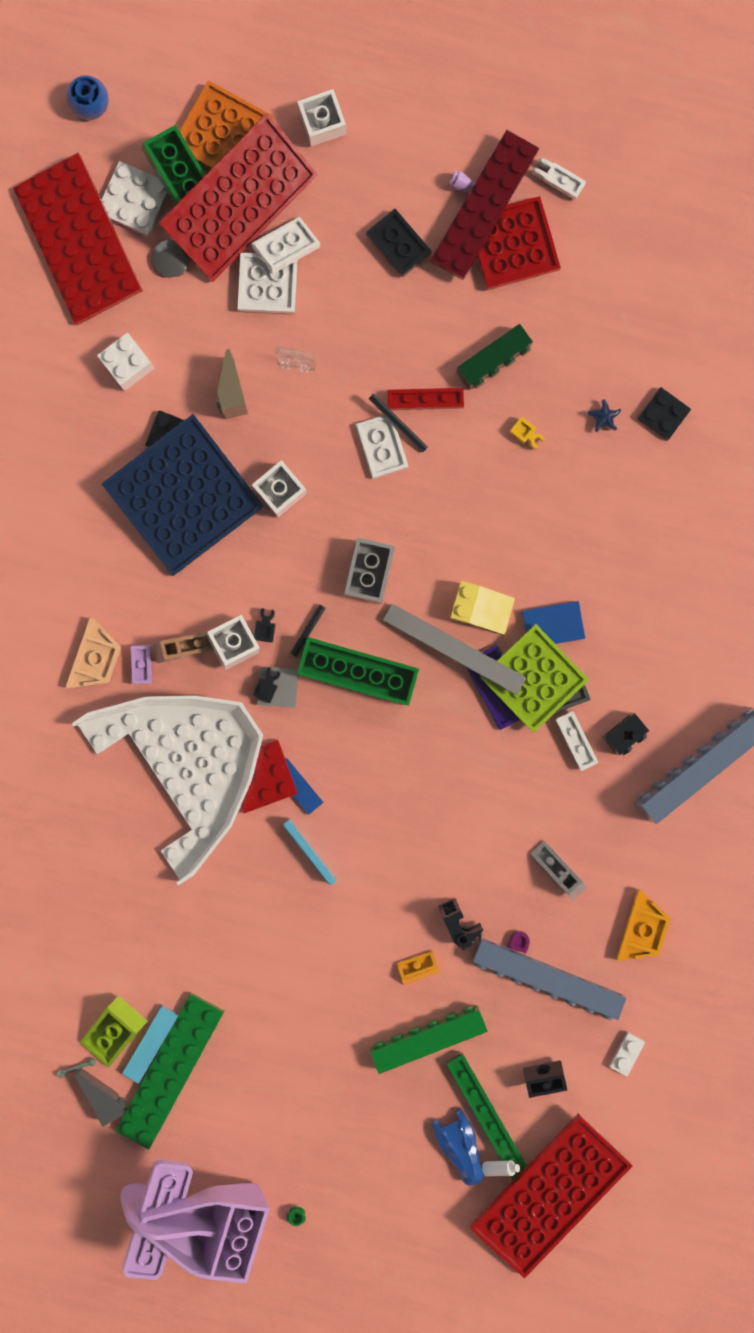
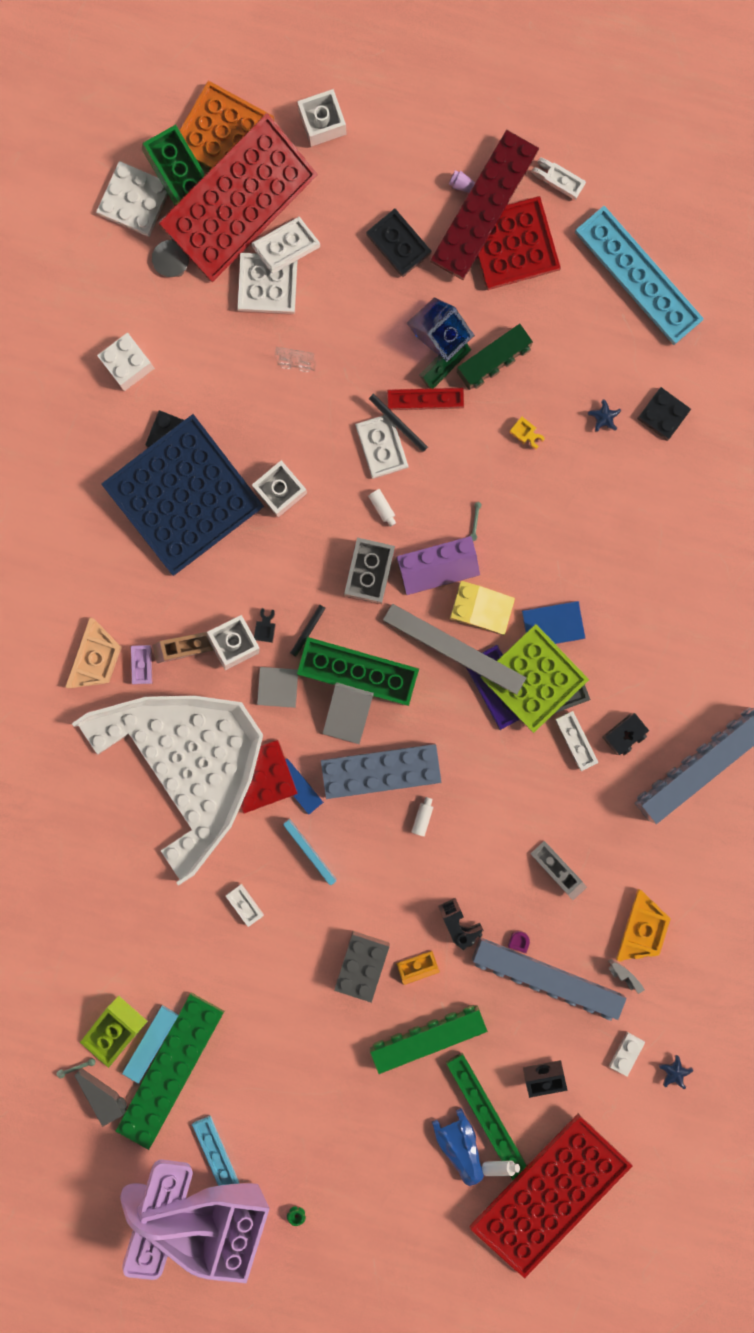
red plate [13,152,143,325] -> none
blue wheel [67,75,109,120] -> none
dark tan slope [215,349,248,419] -> none
black plate [252,667,281,703] -> none
none -> medium azure tile [192,1115,240,1186]
none -> white plate [226,884,264,927]
none -> sand blue brick [321,744,442,799]
none -> light grey tile [323,683,374,744]
none -> dark grey brick [334,931,390,1003]
none -> white cylinder [368,489,396,527]
none -> medium lavender slope [397,536,480,595]
none -> clear blue slope [407,297,475,362]
none -> white cylinder [411,797,433,836]
none -> dark green plate [419,335,472,389]
none -> sand green hinge [470,502,482,541]
none -> medium azure plate [575,206,704,345]
none -> light grey slope [608,959,645,994]
none -> dark blue animal [659,1055,693,1089]

